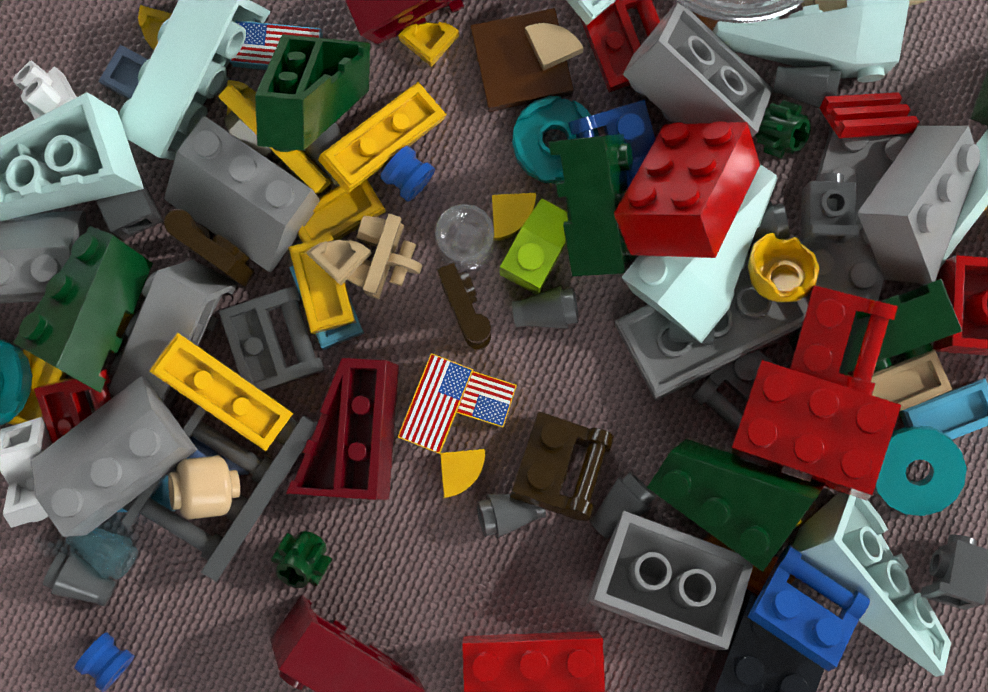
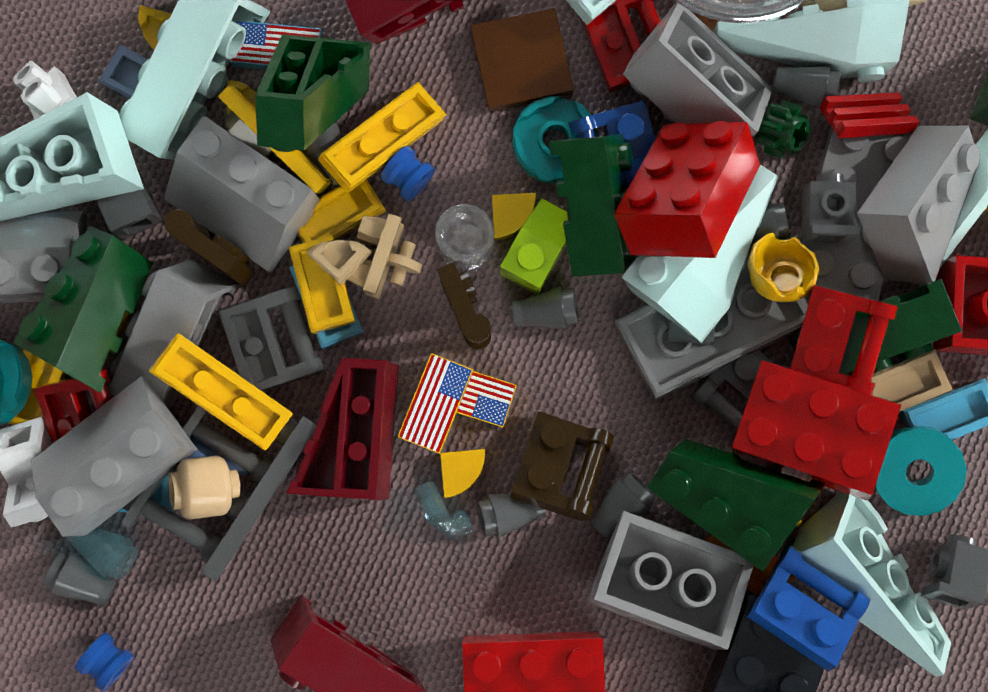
dark green gear [271,531,332,588] -> none
yellow tile [398,22,459,67] -> none
tan tile [525,23,584,71] -> none
none -> clear light blue arm [415,482,473,540]

